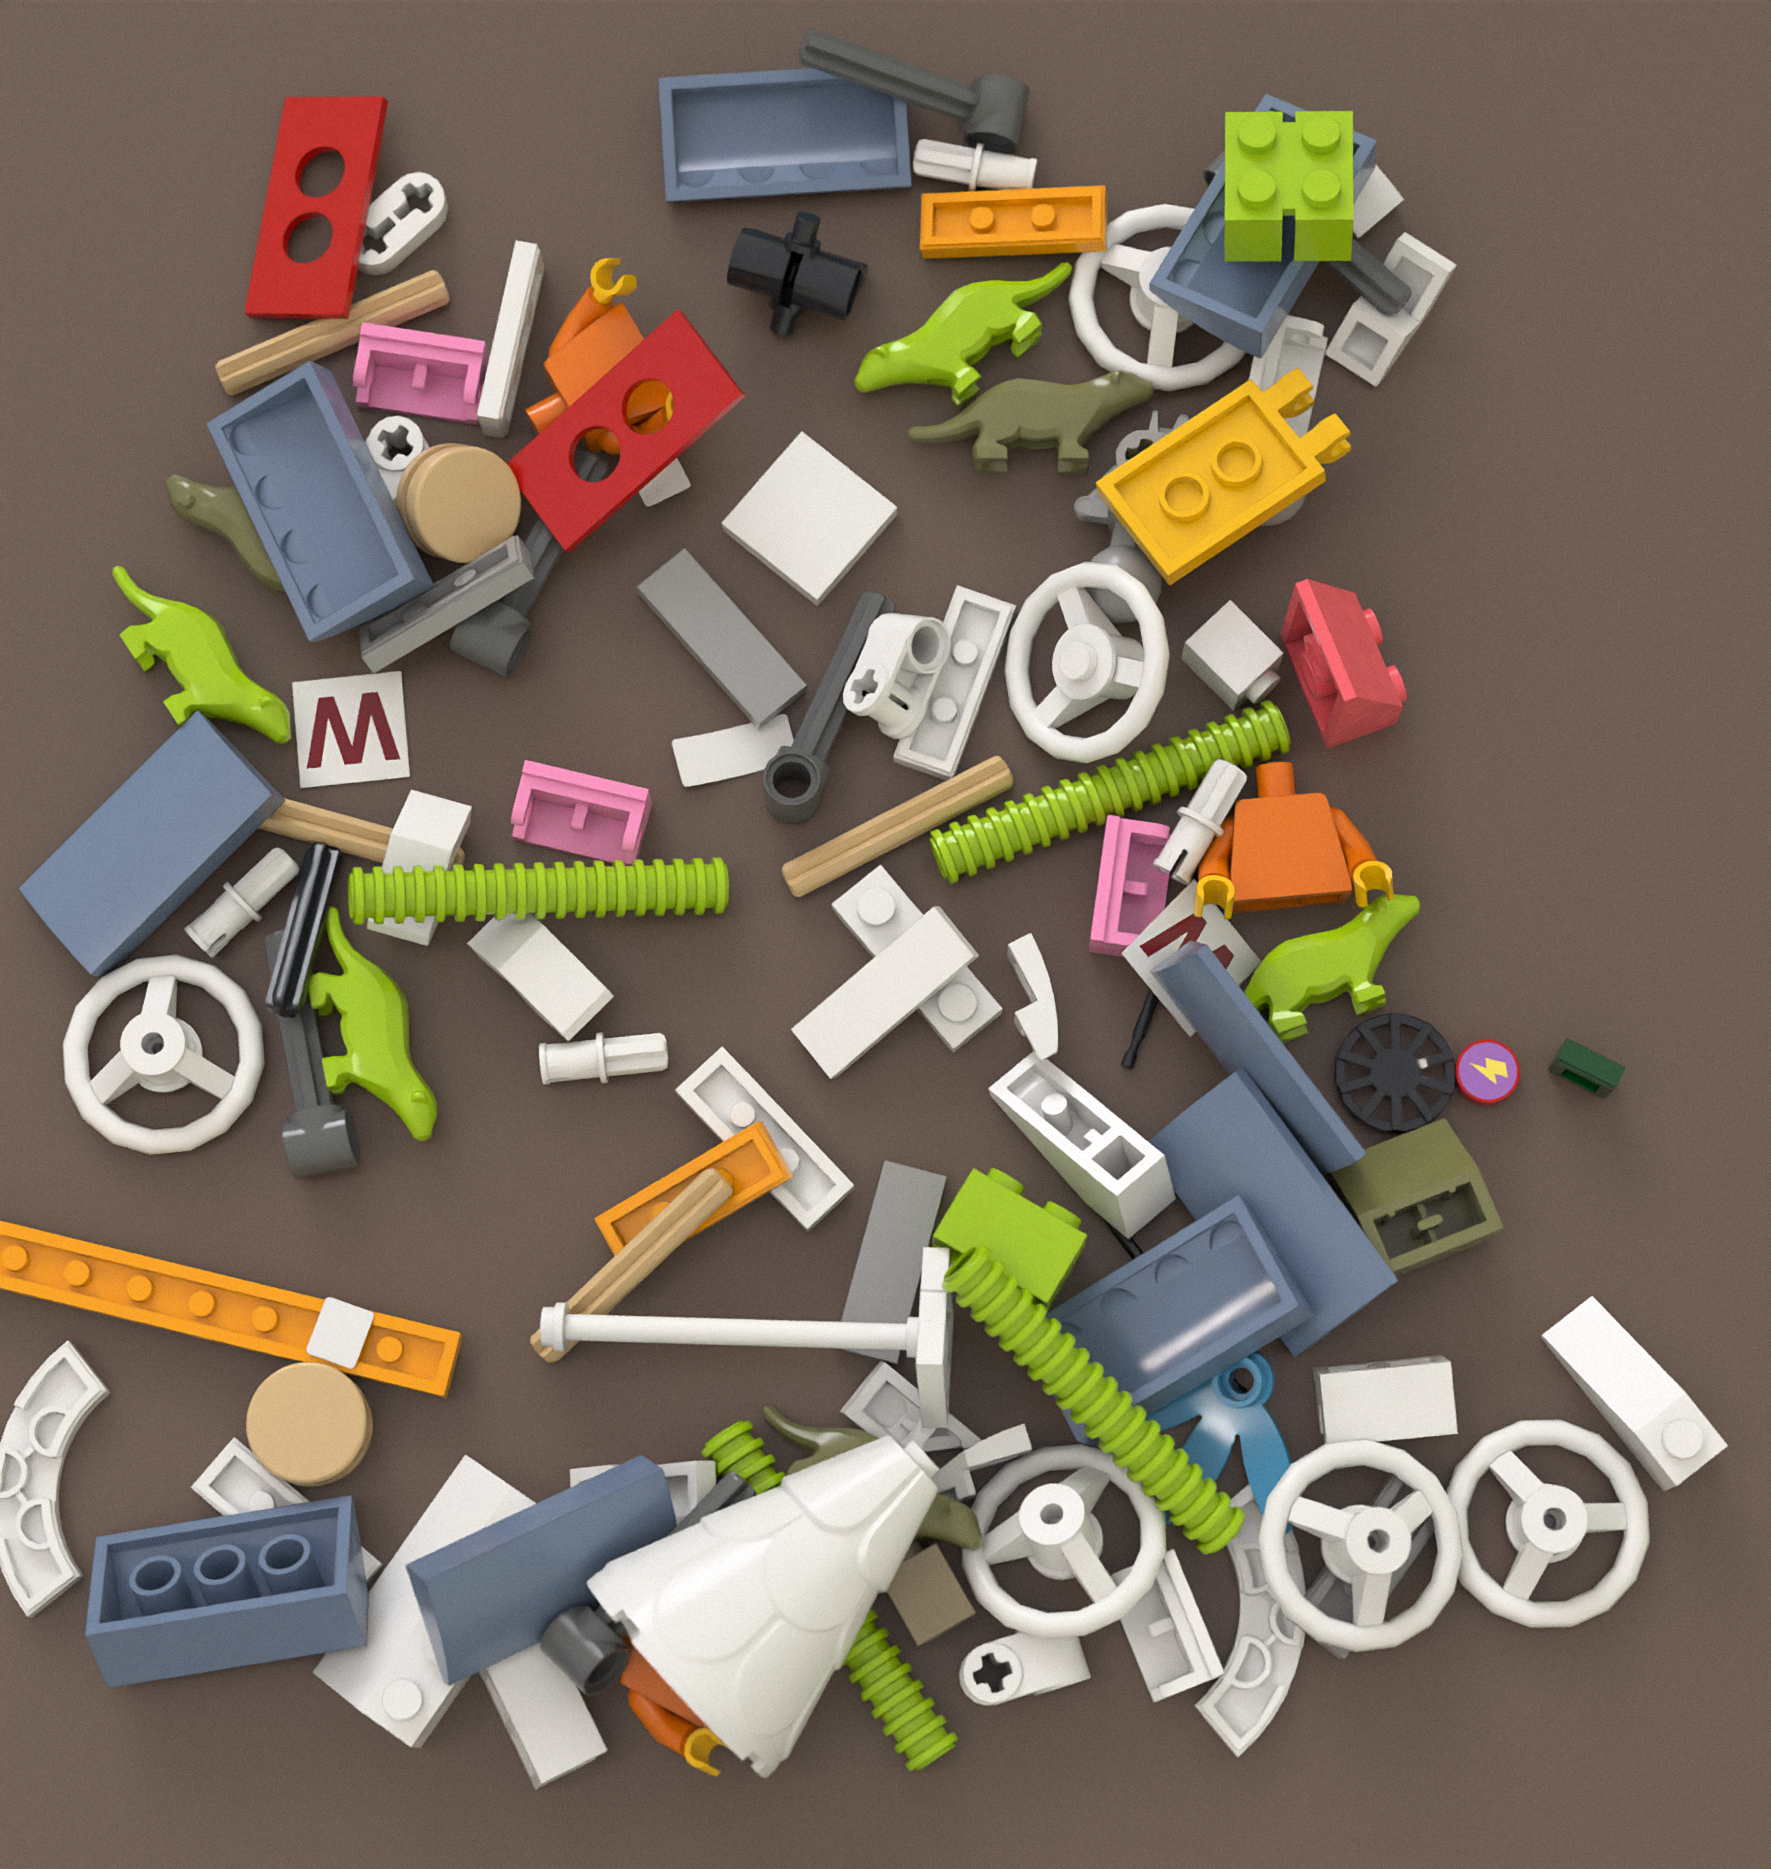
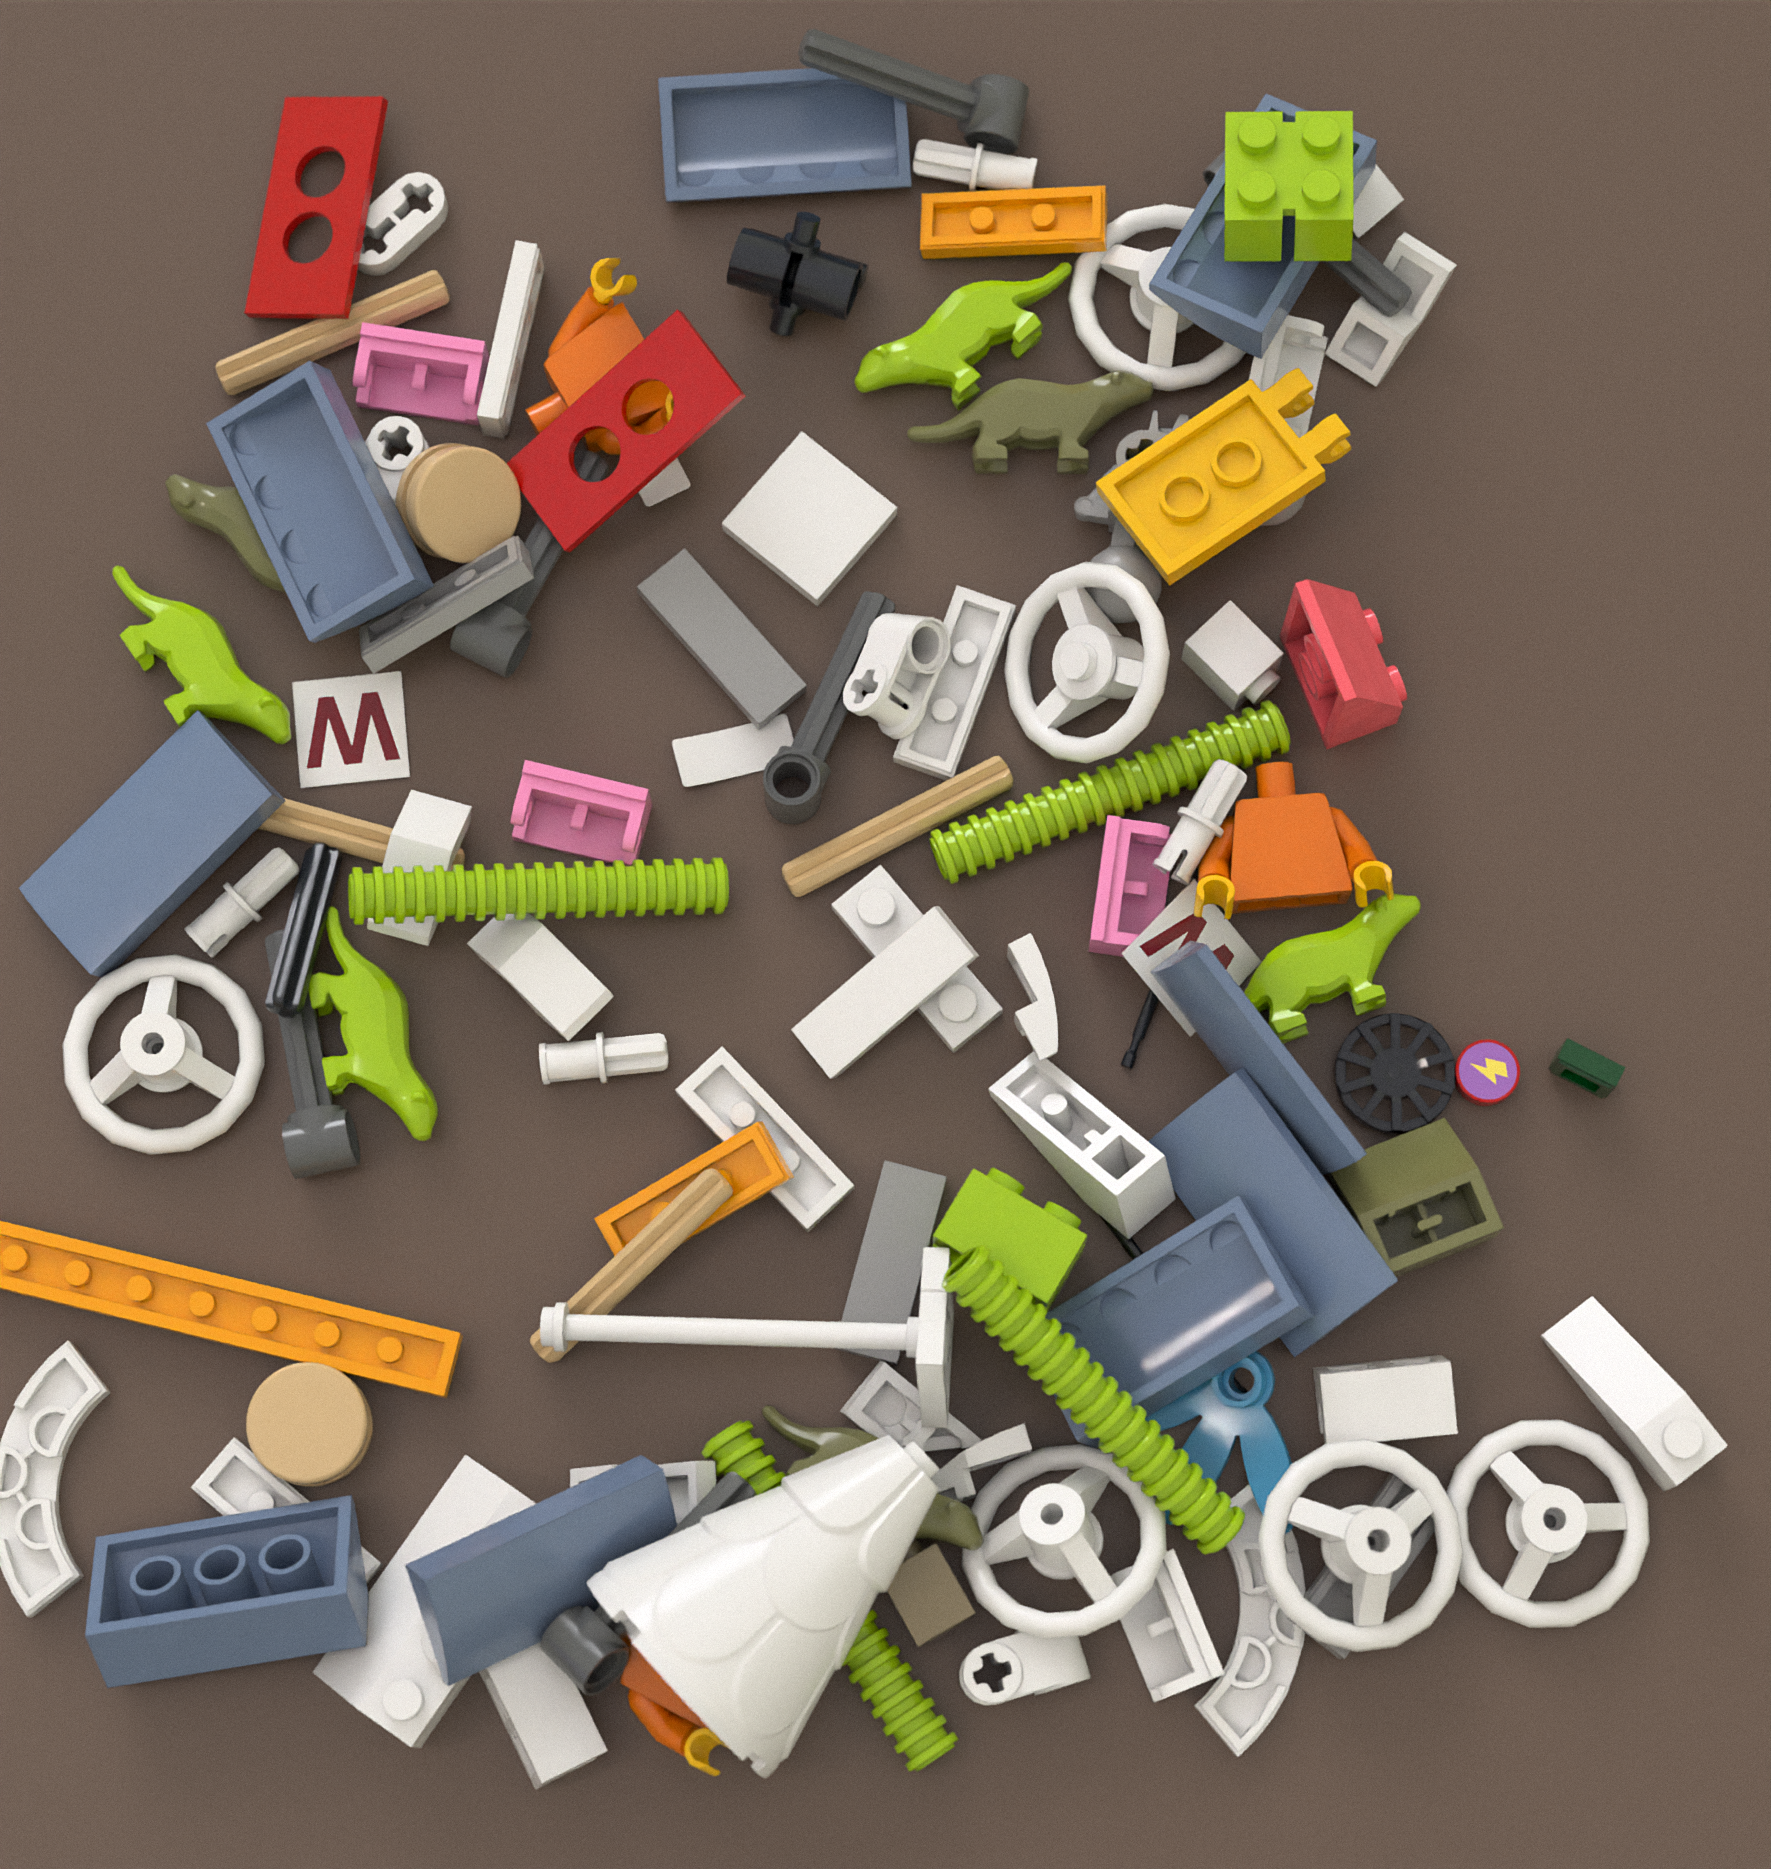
white sticker [307,1297,374,1369] -> none

